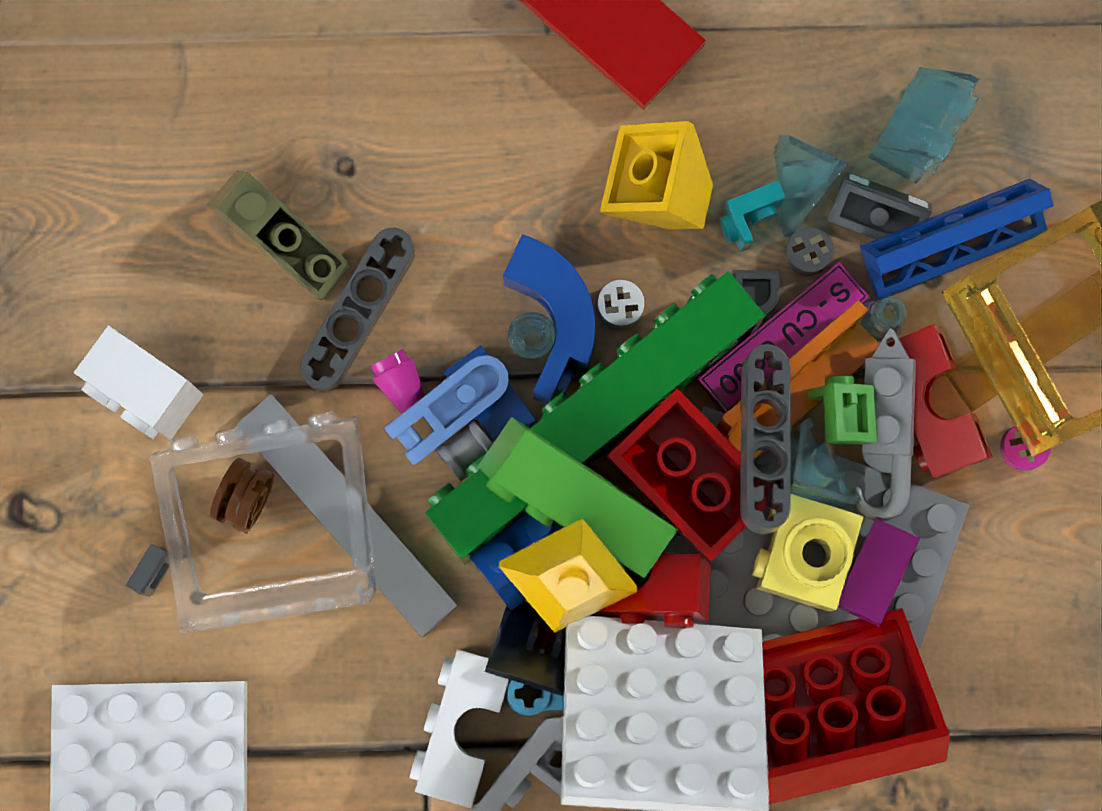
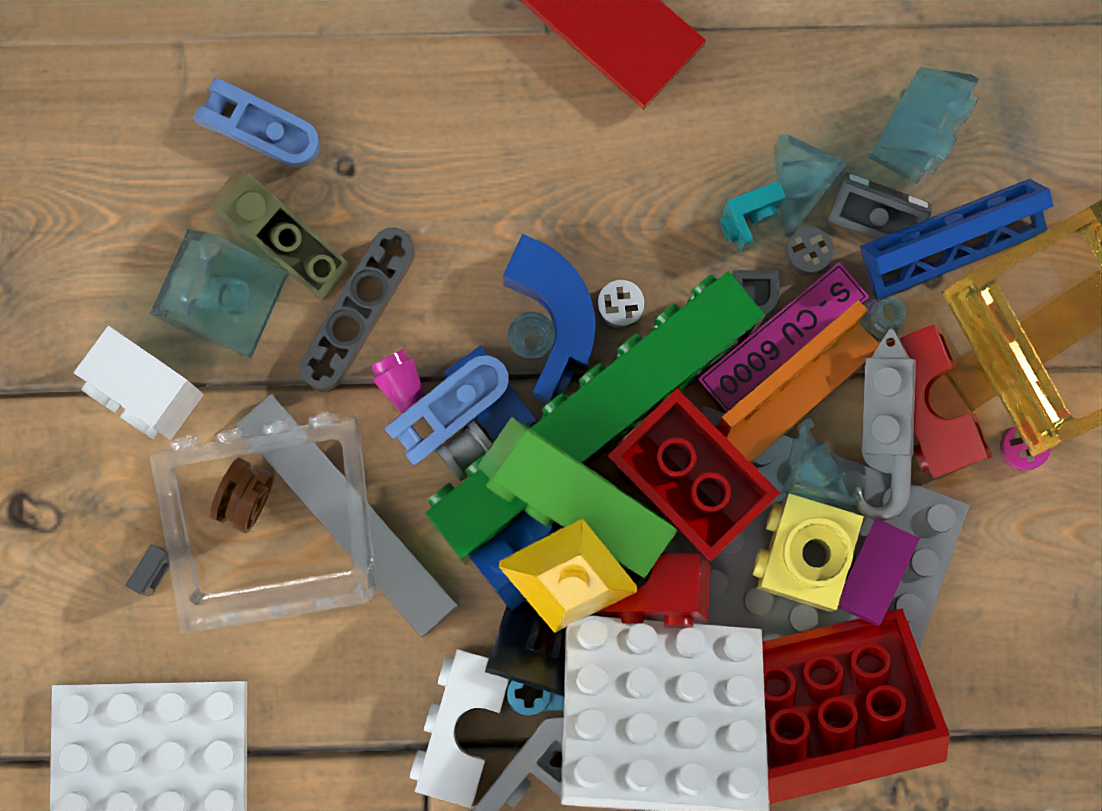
yellow slope [600,121,713,230] -> none
dark grey beam [740,344,790,534] -> none
bright green bracket [808,376,877,445] -> none
none -> clear light blue slope [150,229,288,358]
none -> medium blue plate [193,78,321,168]

